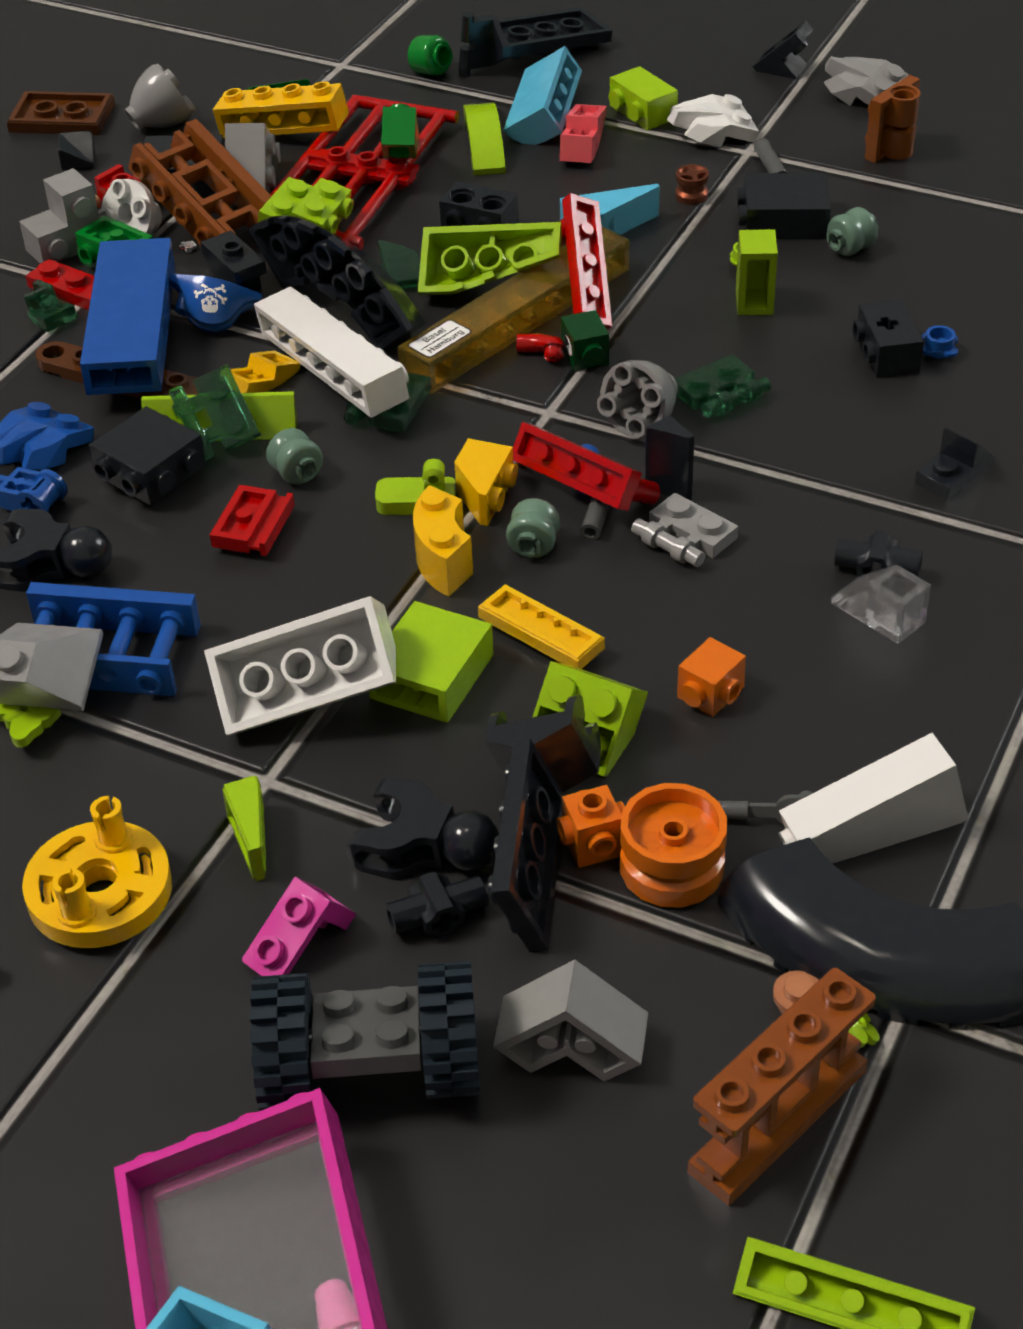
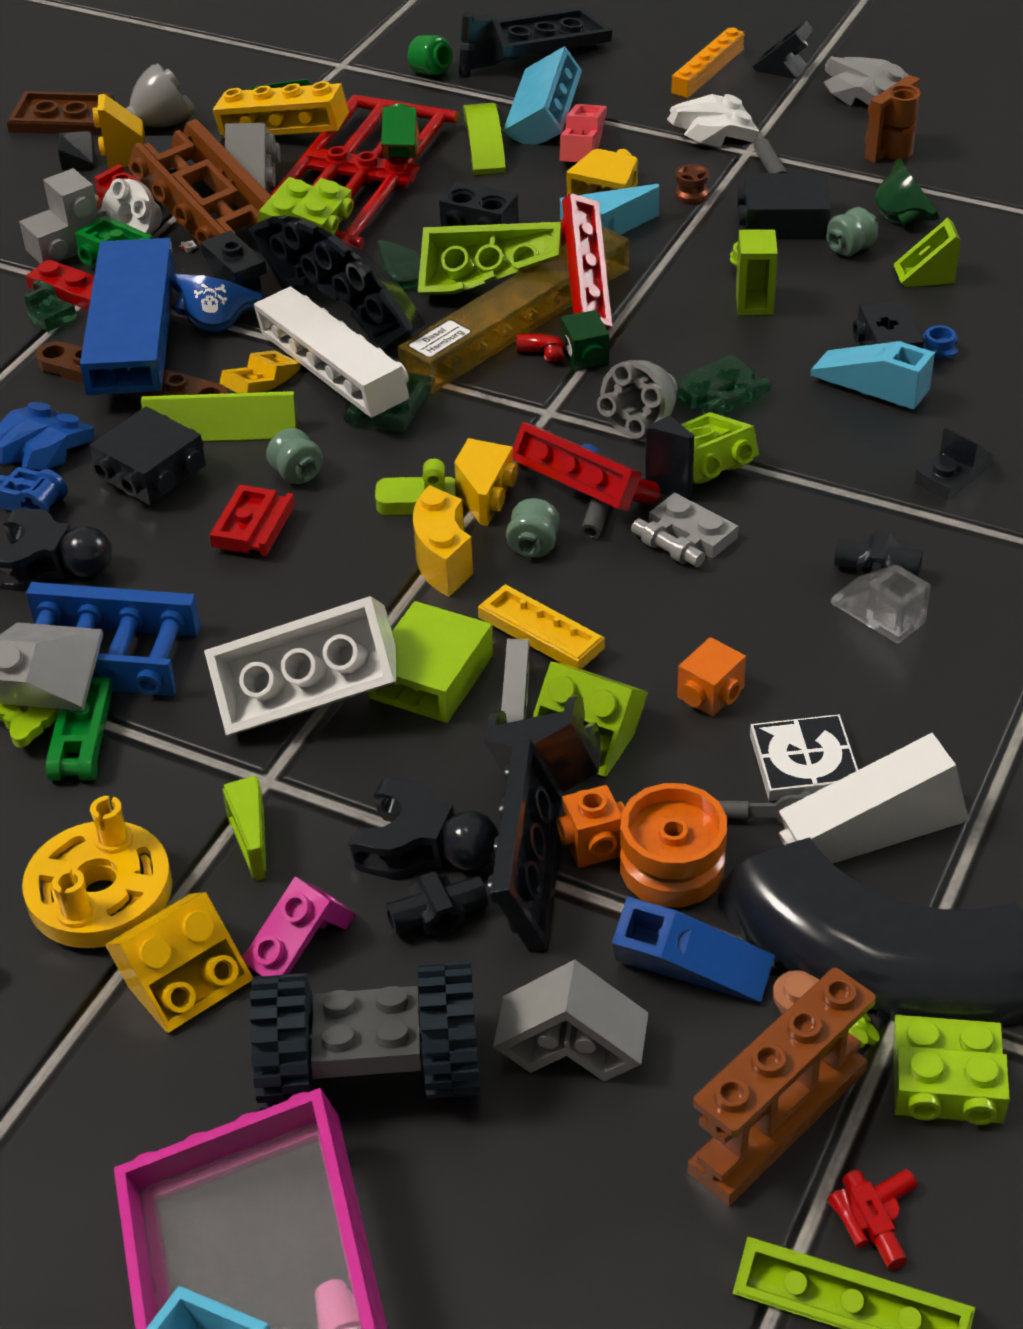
clear green plate [169,364,261,461] -> none
lime brick [608,66,678,131] -> none
none -> green plate [46,677,113,781]
none -> yellow slope [93,94,145,168]
none -> yellow slope [105,892,253,1033]
none -> light grey beam [501,639,530,723]
none -> yellow torso [566,149,638,195]
none -> blue slope [612,896,775,1004]
none -> light orange piece [671,28,745,98]
none -> lime plate [681,412,759,484]
none -> tile [750,714,858,802]
none -> medium azure slope [810,341,935,409]
none -> red piece [827,1169,917,1271]
none -> dark green hat [875,158,940,227]
none -> lime slope [893,217,961,287]
none -> lime plate [893,1015,1010,1125]

